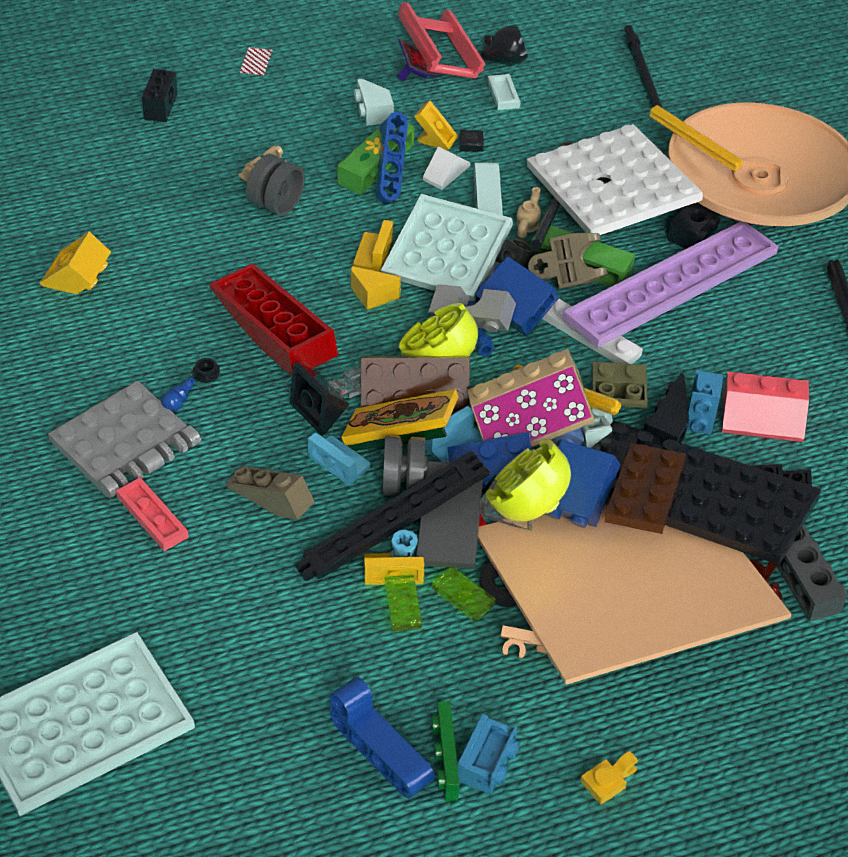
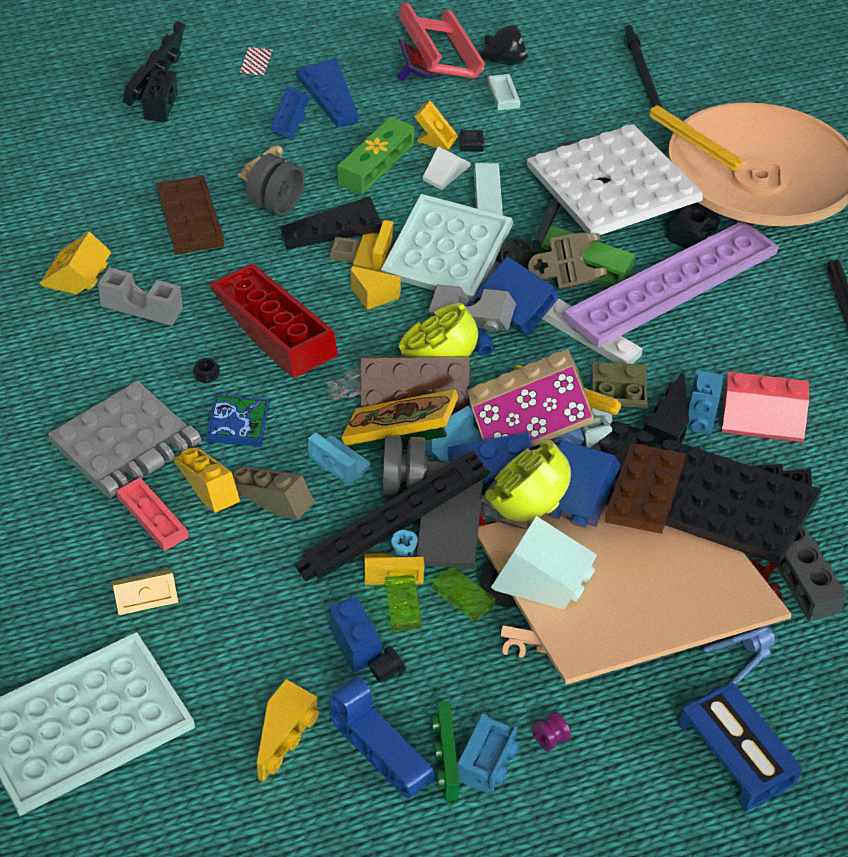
blue bar [161,377,195,412] -> none
black slope [290,362,350,436] -> none
light aqua slope [354,79,394,126] -> none
blue beam [376,112,408,204] -> none
tan piece [516,187,541,238] -> none
yellow plate [581,751,638,805] -> none
none -> light grey arch [98,267,183,326]
none -> yellow panel [112,569,178,615]
none -> black wing [123,21,185,106]
none -> reddish brown plate [156,176,224,254]
none -> yellow slope [174,447,240,513]
none -> tile [206,395,270,446]
none -> yellow slope [257,679,319,782]
none -> blue tile [269,86,310,139]
none -> black wing [280,196,382,249]
none -> blue wing [296,58,358,128]
none -> blue piece [329,596,381,673]
none -> dark tan tile [330,237,359,263]
none -> black piece [368,646,406,683]
none -> light aqua slope [491,516,597,610]
none -> magenta wheel [532,712,571,752]
none -> blue panel [678,683,802,812]
none -> medium blue plant [703,625,775,685]

